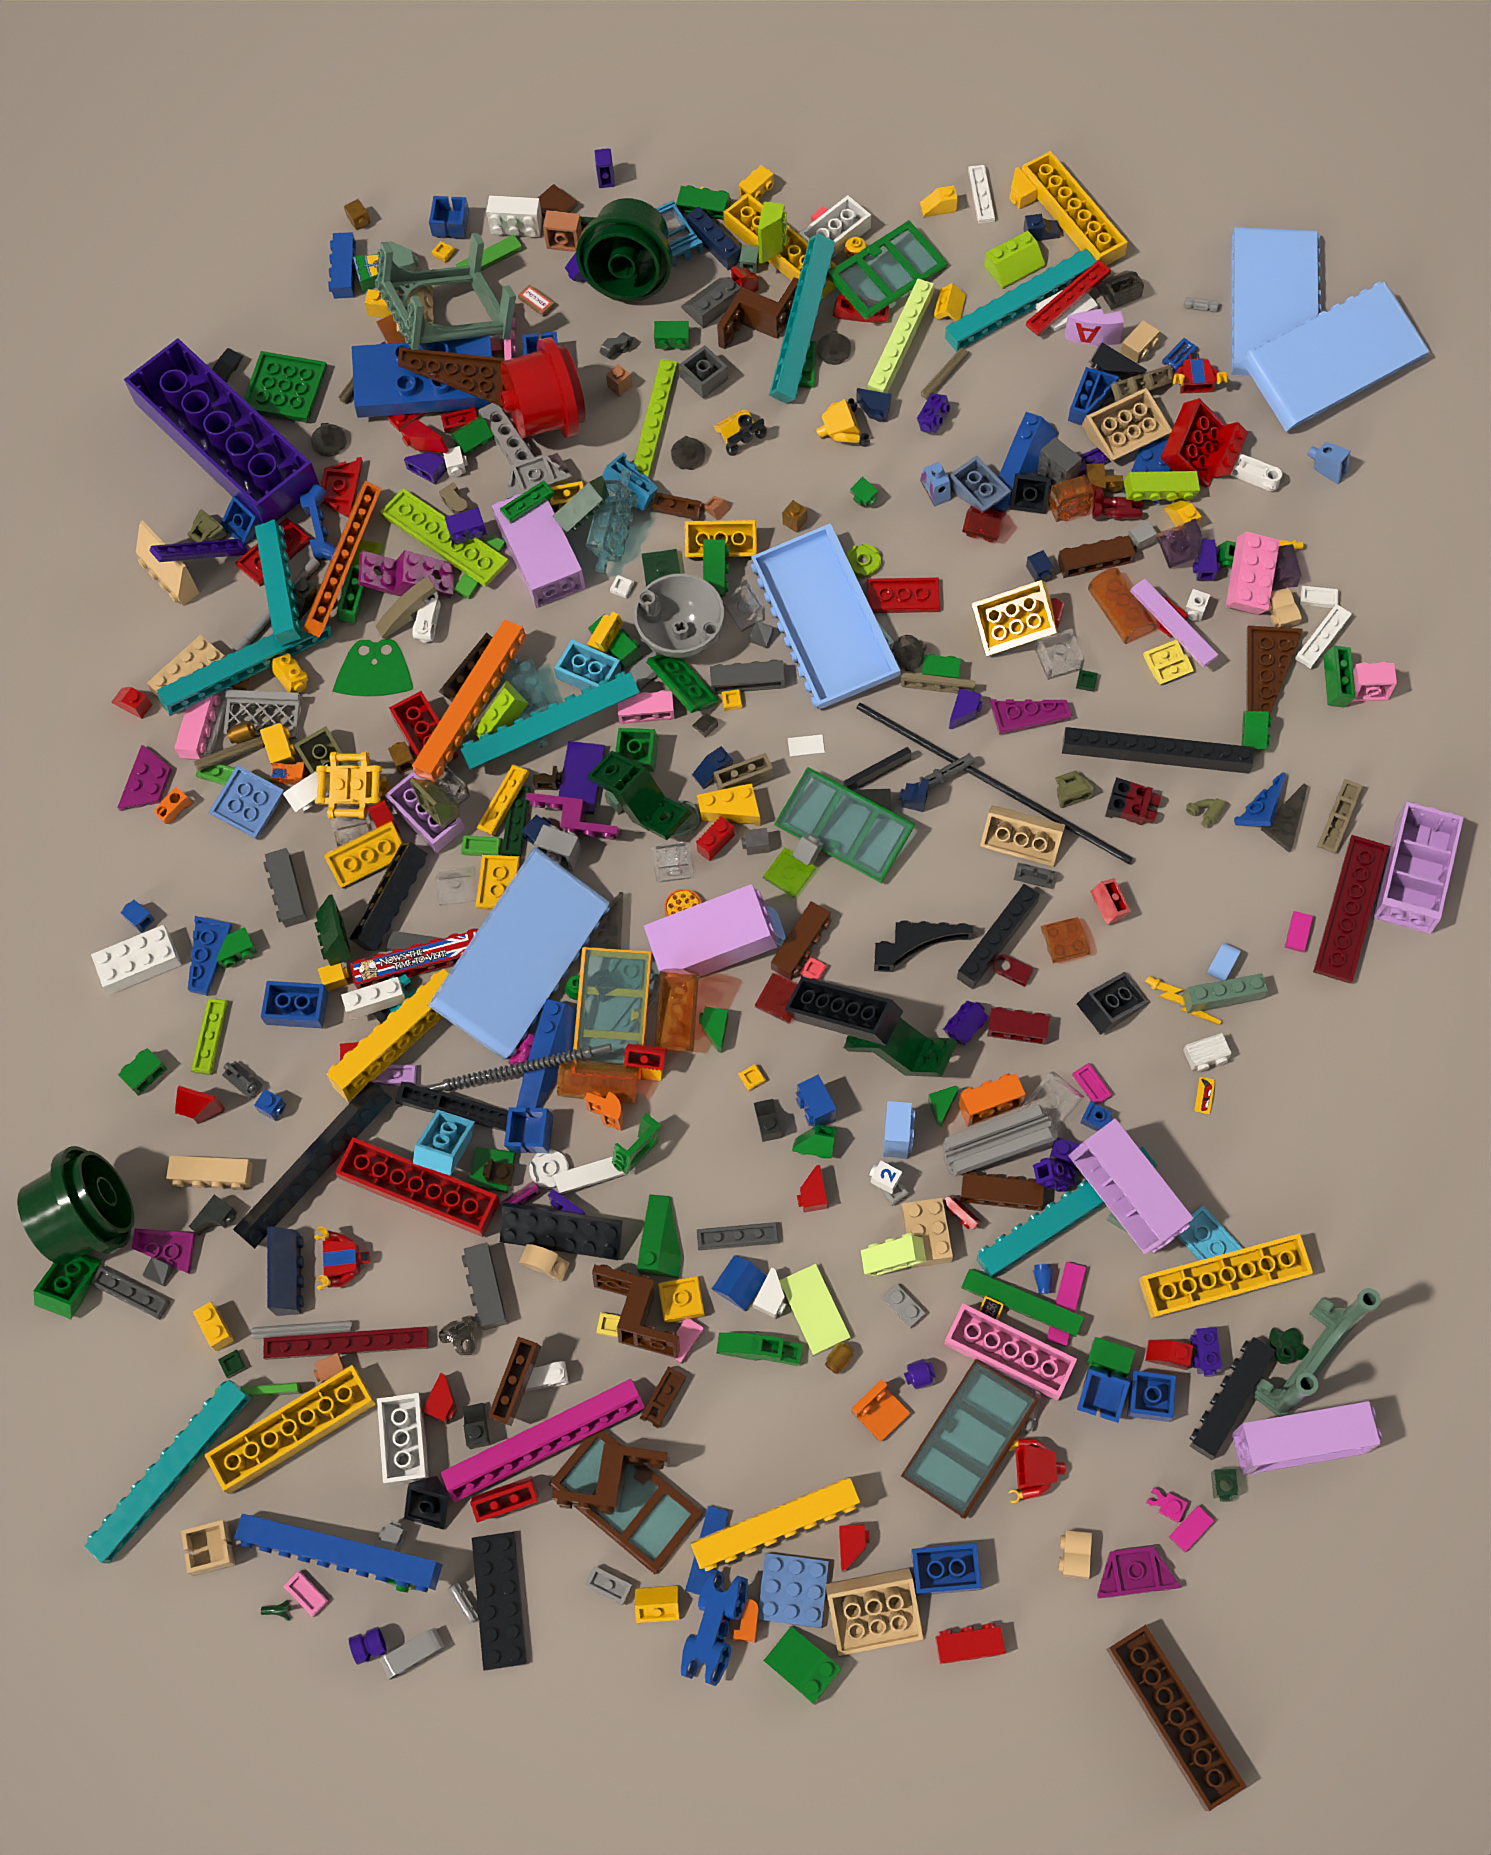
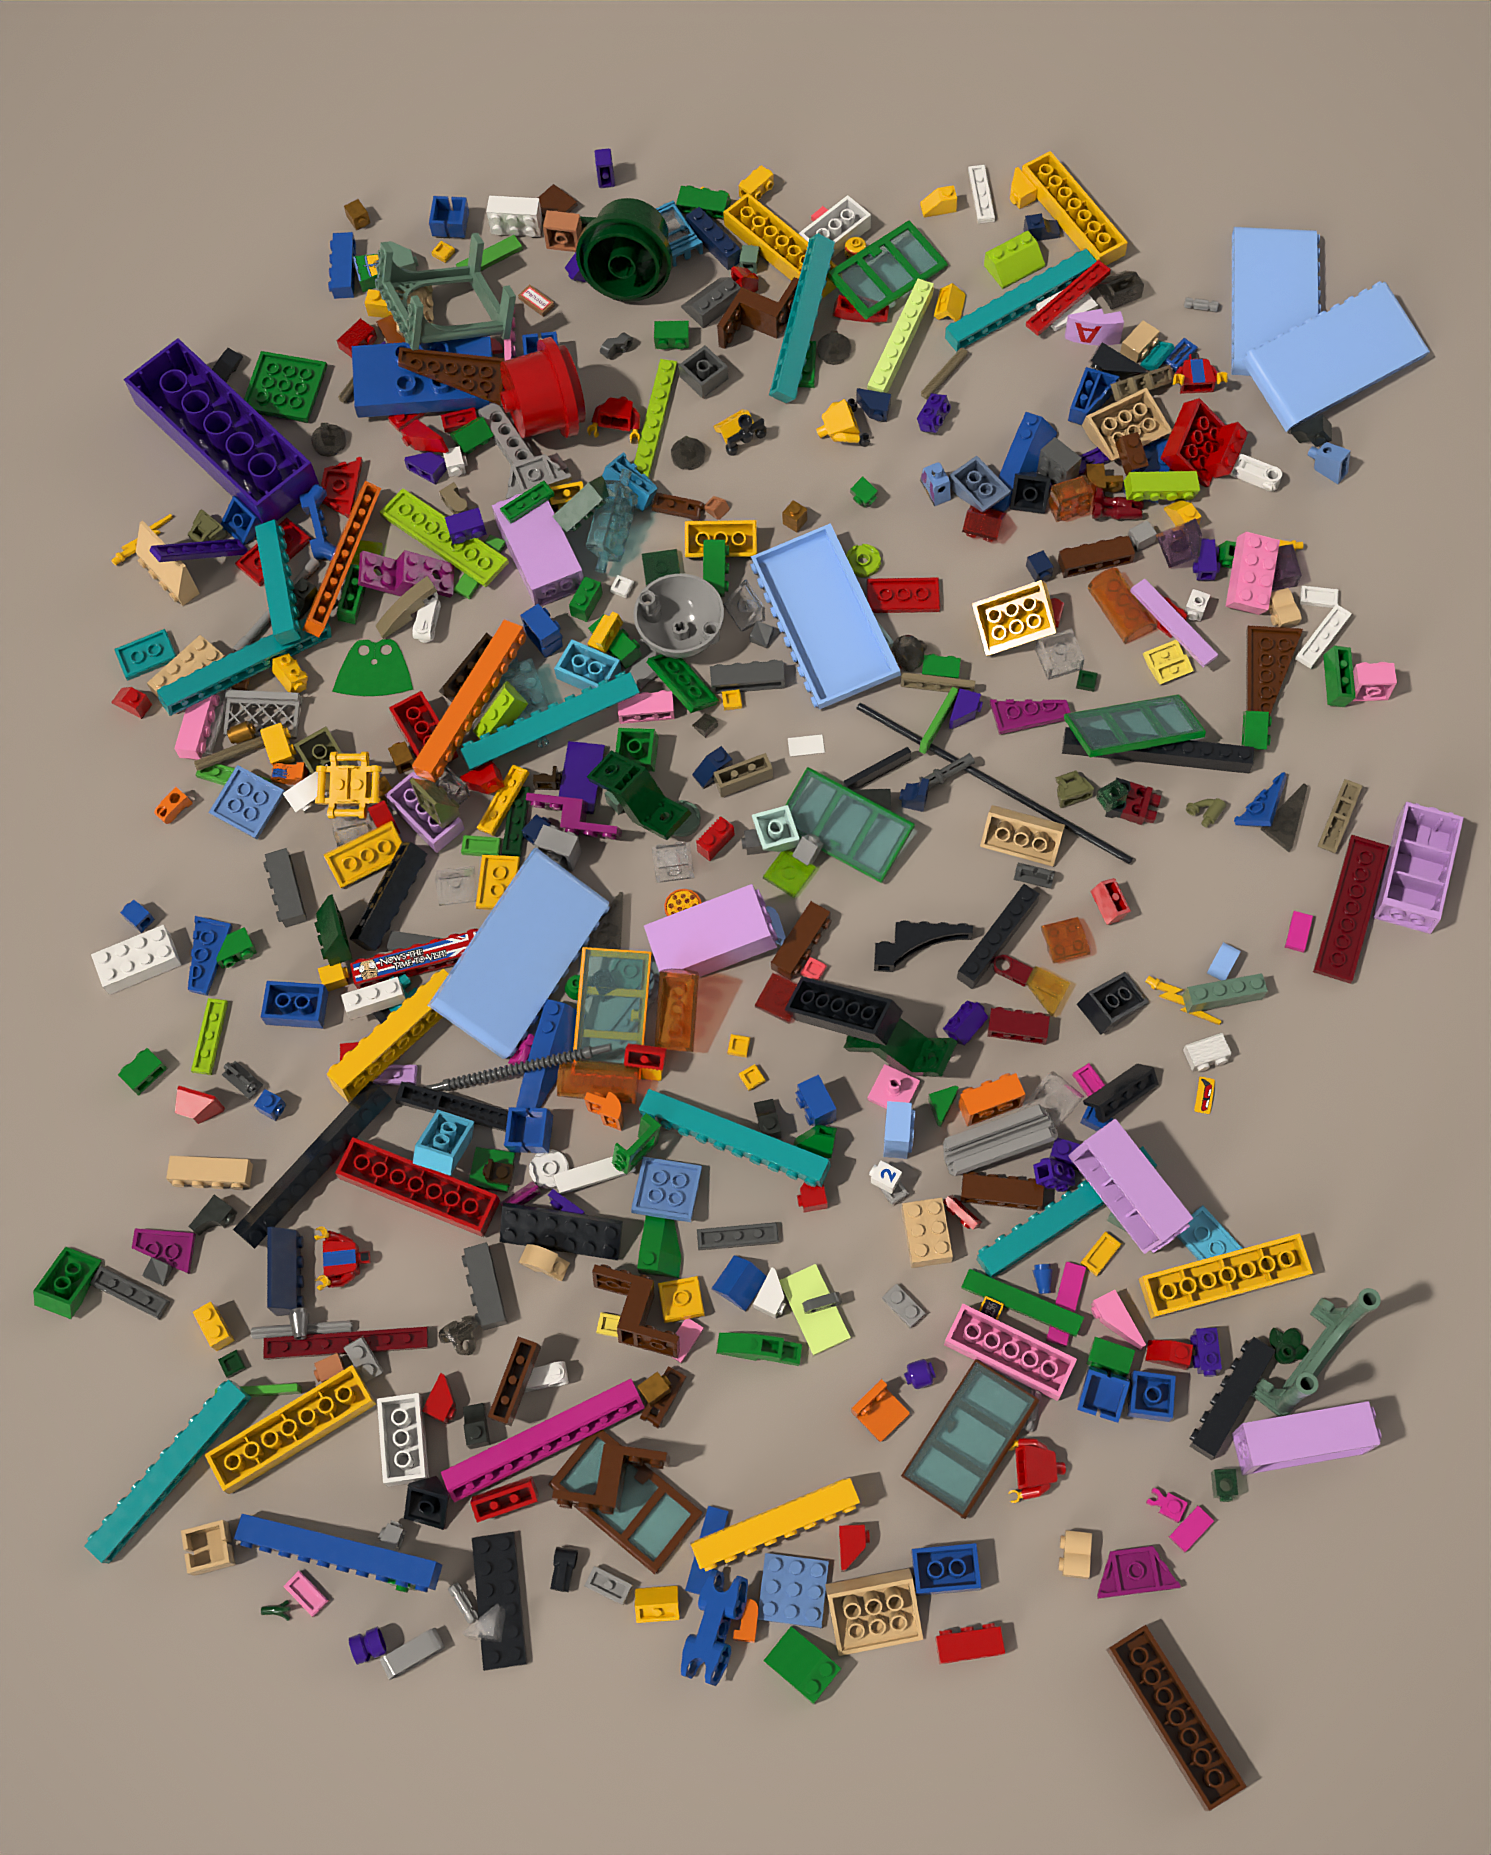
dark green piece [17,1146,134,1265] -> none
magenta wing [117,745,172,811] -> none
nougat brick [606,364,632,396] -> none
yellow wedge [697,783,760,826] -> none
green slope [699,1006,729,1053] -> none
lime slope [758,201,788,263] -> none
pearl gold brick [824,1342,854,1375] -> none
yellowish green brick [861,1233,927,1276] -> none
none -> yellow piece [111,514,173,566]
none -> teal tile [114,629,176,681]
none -> flat silver cone [288,1308,309,1340]
none -> red brick [336,318,377,358]
none -> light grey plate [344,1336,383,1383]
none -> red slope [459,761,505,795]
none -> clear slope [462,1604,506,1642]
none -> blue piece [520,604,563,658]
none -> black piece [550,1547,578,1593]
none -> green brick [569,576,603,622]
none -> red torso [587,396,641,444]
none -> medium blue plate [631,1157,702,1222]
none -> pearl gold brick [637,1371,671,1407]
none -> teal brick [639,1089,831,1187]
none -> yellow tile [727,1034,750,1058]
none -> light aqua slope [752,805,800,852]
none -> dark grey beam [802,1292,842,1314]
none -> bright pink tile [867,1064,920,1109]
none -> bright green tile [919,687,958,754]
none -> clear yellow wing [1026,966,1070,1016]
none -> clear light blue door [1064,694,1206,757]
none -> yellow tile [1080,1231,1121,1276]
none -> black panel [1083,1064,1159,1123]
none -> bright pink slope [1091,1290,1146,1350]
none -> clear green brick [1096,779,1128,812]
none -> reddish brown brick [1115,432,1149,476]
none -> teal tile [1140,341,1175,371]
none -> pearl dark grey arch [1291,414,1332,447]

